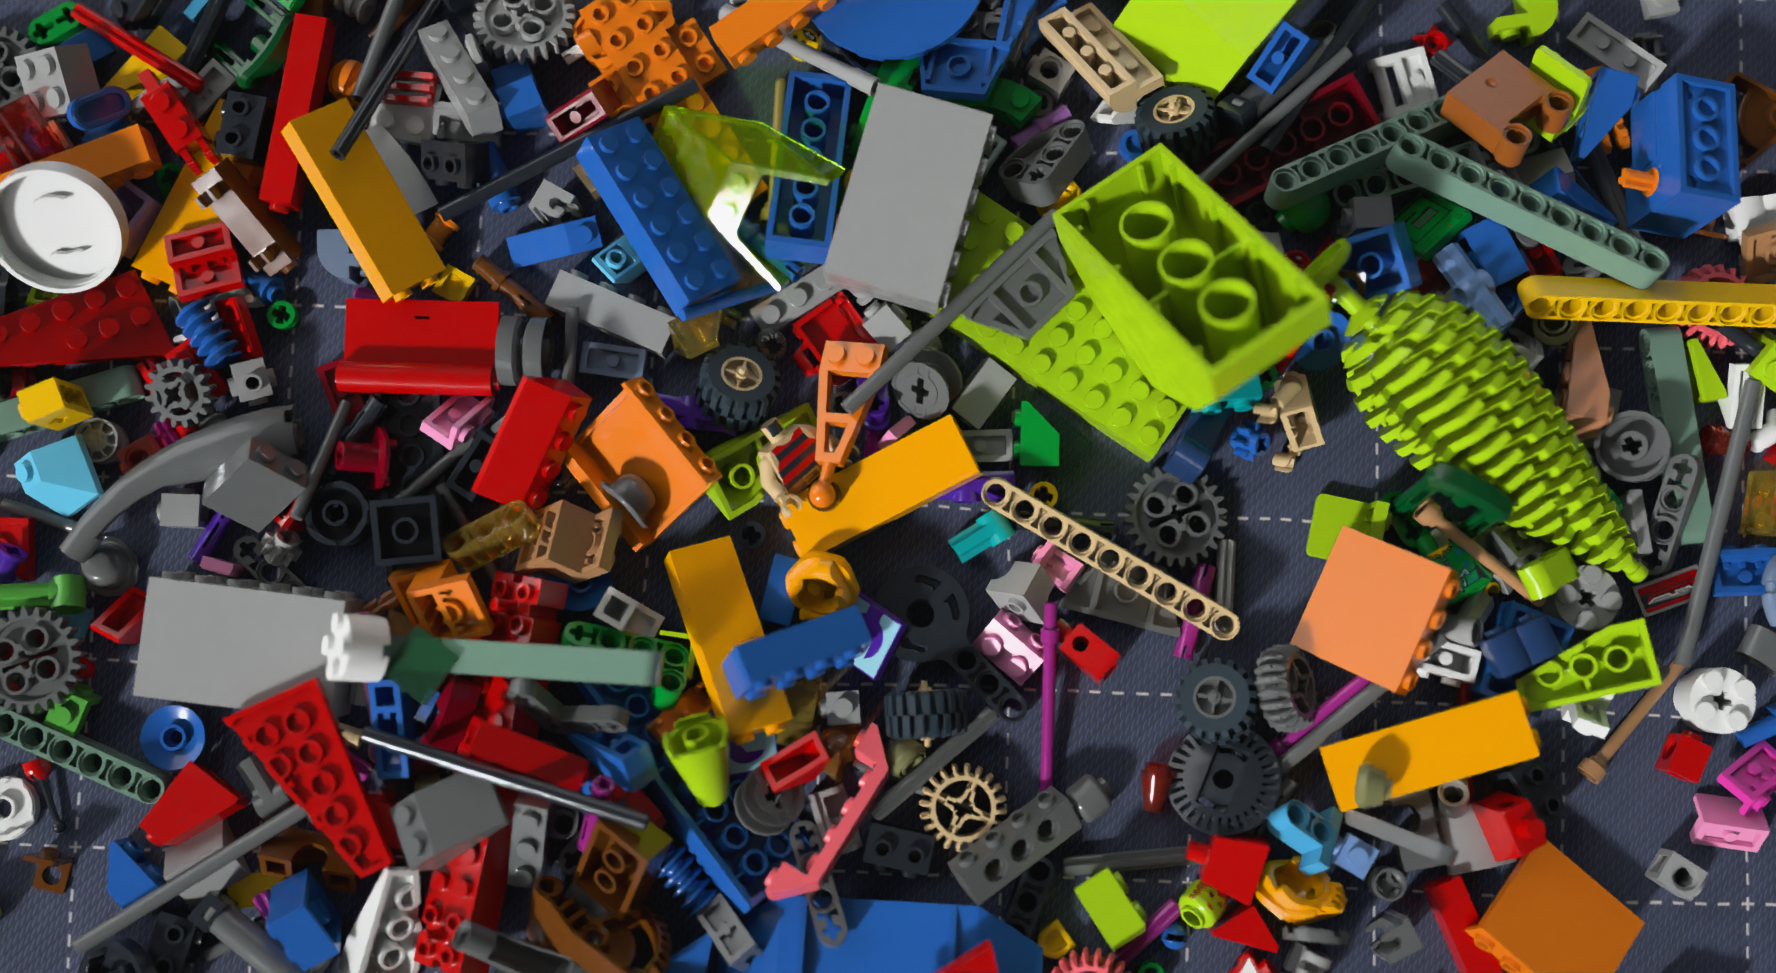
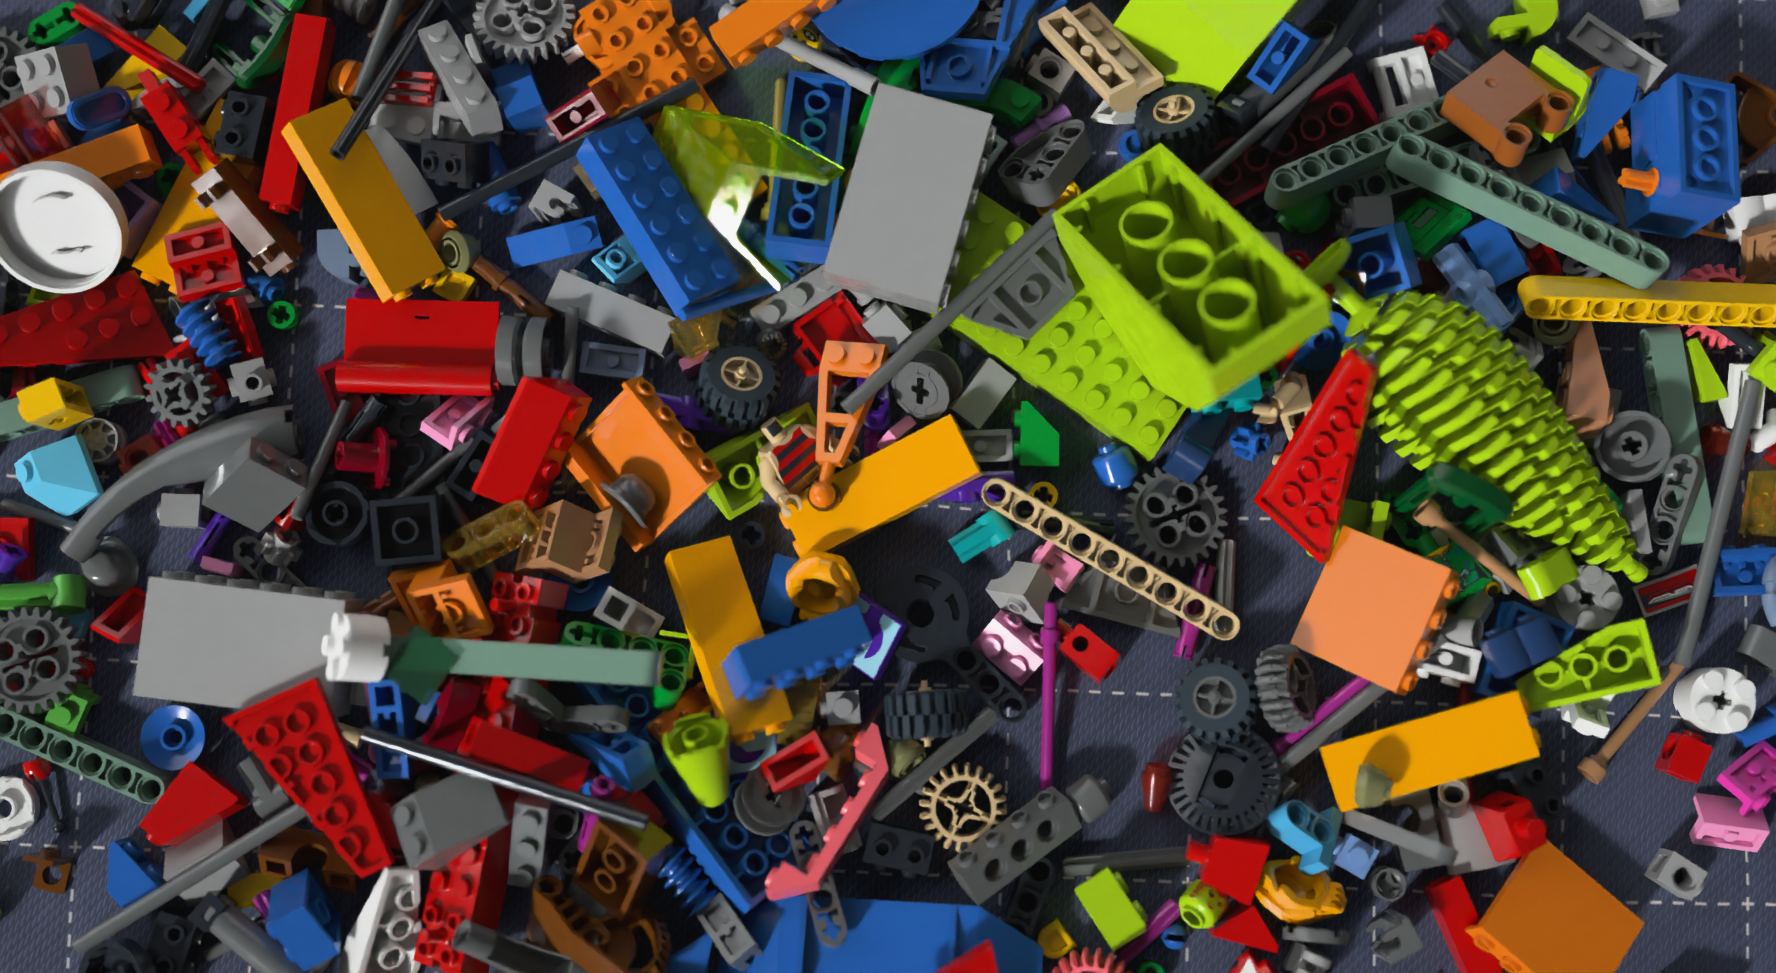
none -> olive cone [439,230,481,273]
none -> bright pink tile [678,348,710,379]
none -> blue head [1092,441,1139,491]
none -> red wing [1253,347,1379,564]

